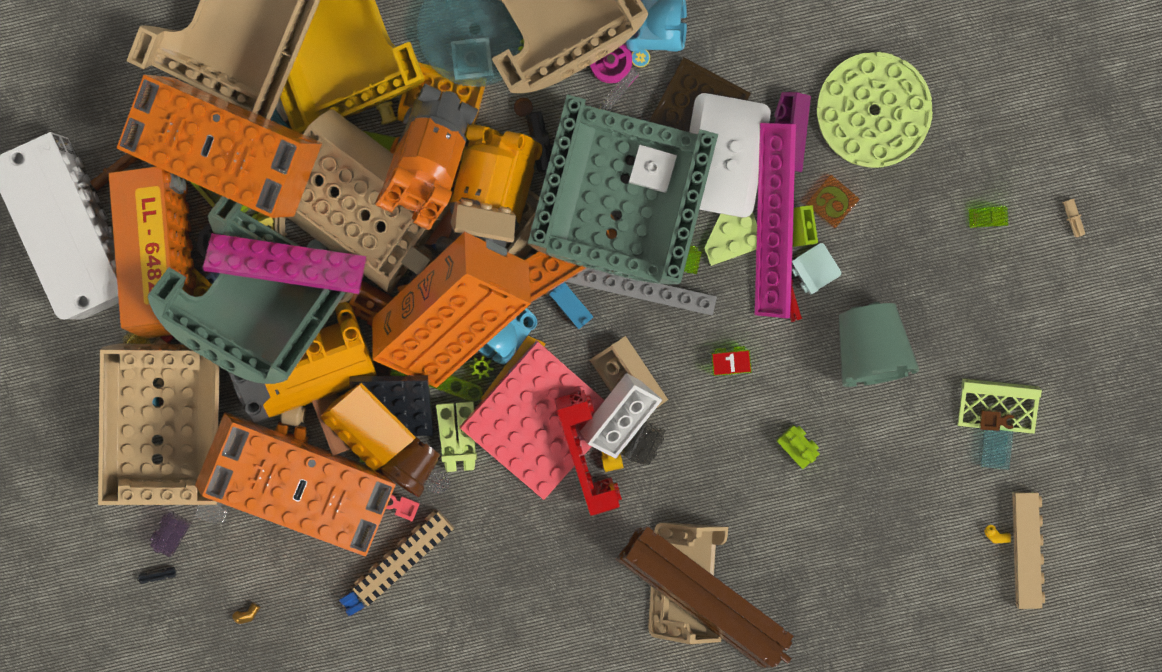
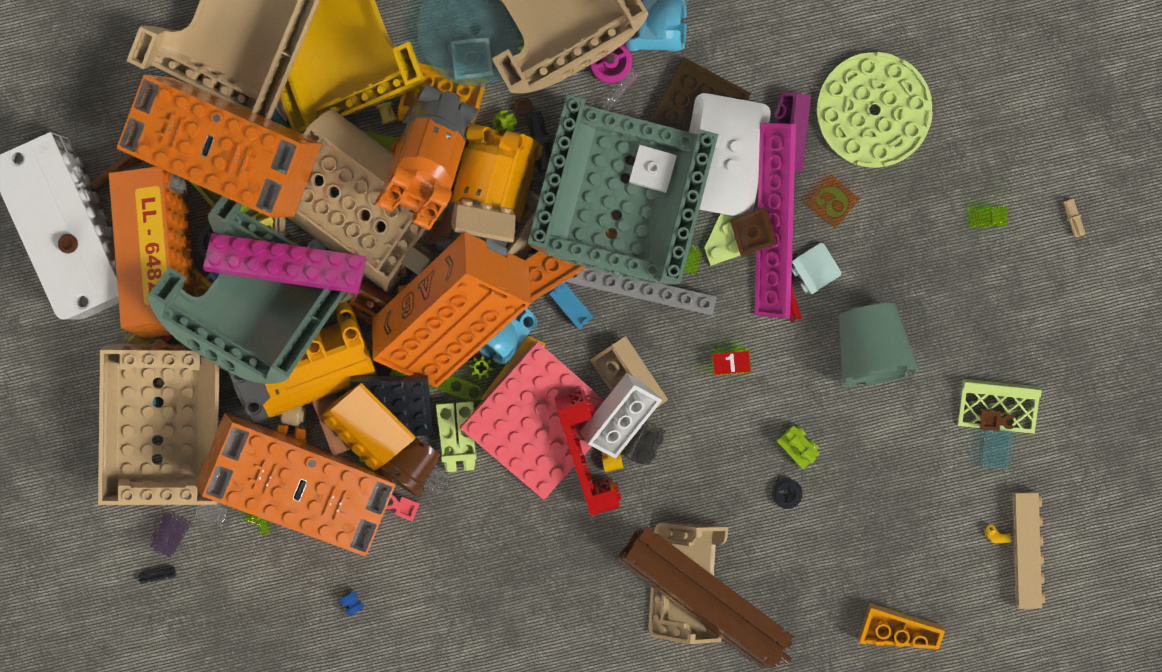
pearl gold arm [232,602,260,624] -> none
tan brick [353,511,455,606] -> none
tile [632,50,650,68] -> none
lime brick [792,205,818,247] -> none
none -> reddish brown plate [58,234,78,254]
none -> clear neon green arm [245,514,271,535]
none -> lime gear [493,110,517,135]
none -> reddish brown tile [730,207,778,257]
none -> black gear [772,478,803,509]
none -> light orange wedge [858,603,945,649]

